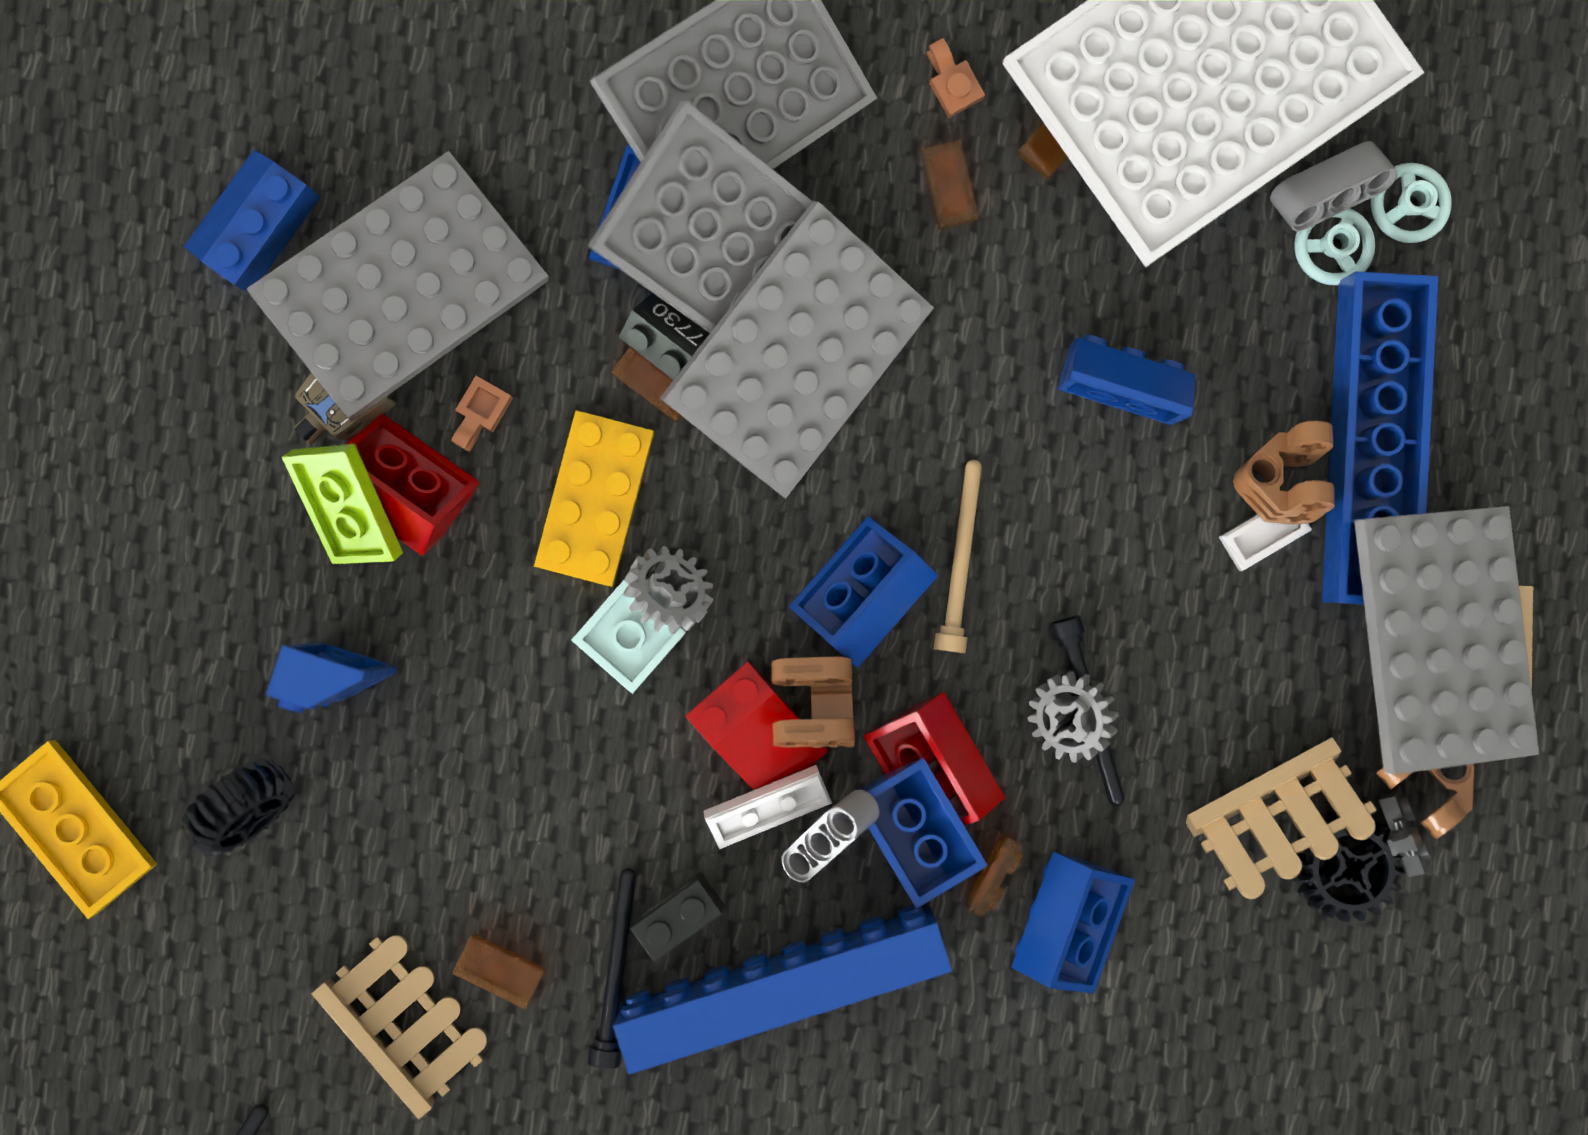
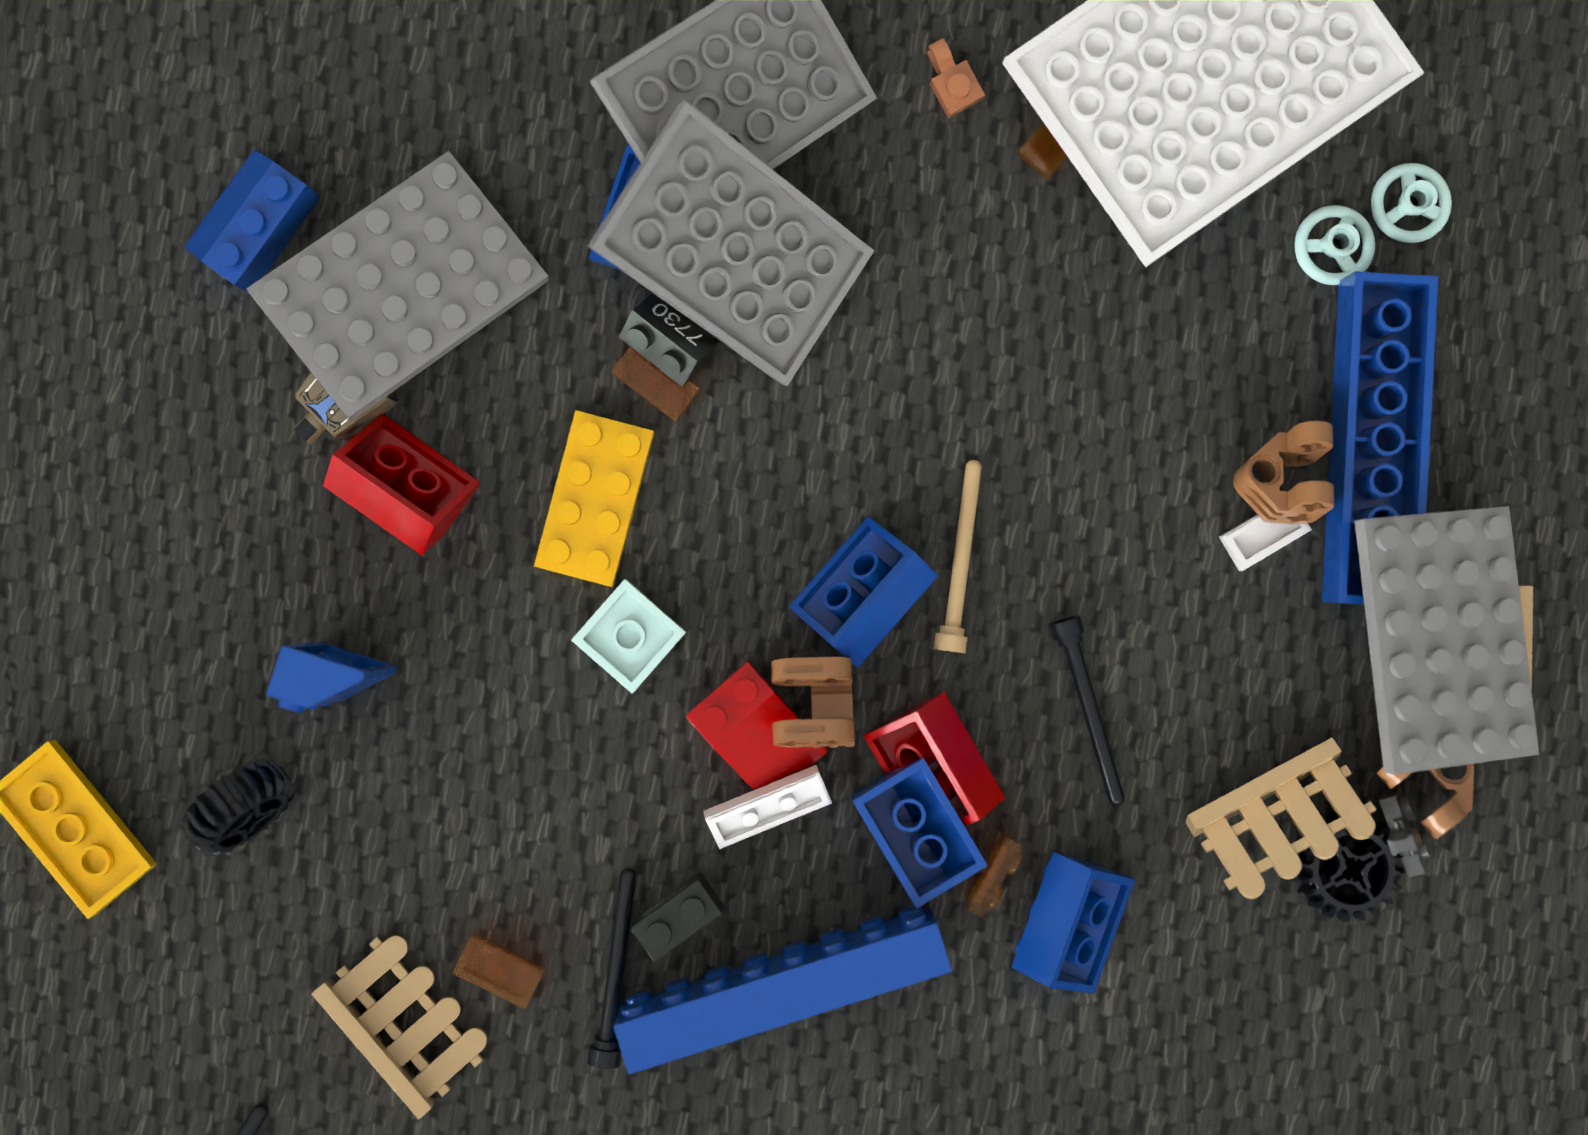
lime plate [282,444,403,564] -> none
nougat plate [451,376,513,452] -> none
light grey gear [624,546,713,634] -> none
light grey plate [660,201,934,499] -> none
light grey beam [782,790,879,882] -> none
clear orange plate [920,140,979,230] -> none
light grey gear [1028,671,1119,763] -> none
blue slope [1057,335,1195,425] -> none
light grey beam [1270,141,1398,231] -> none

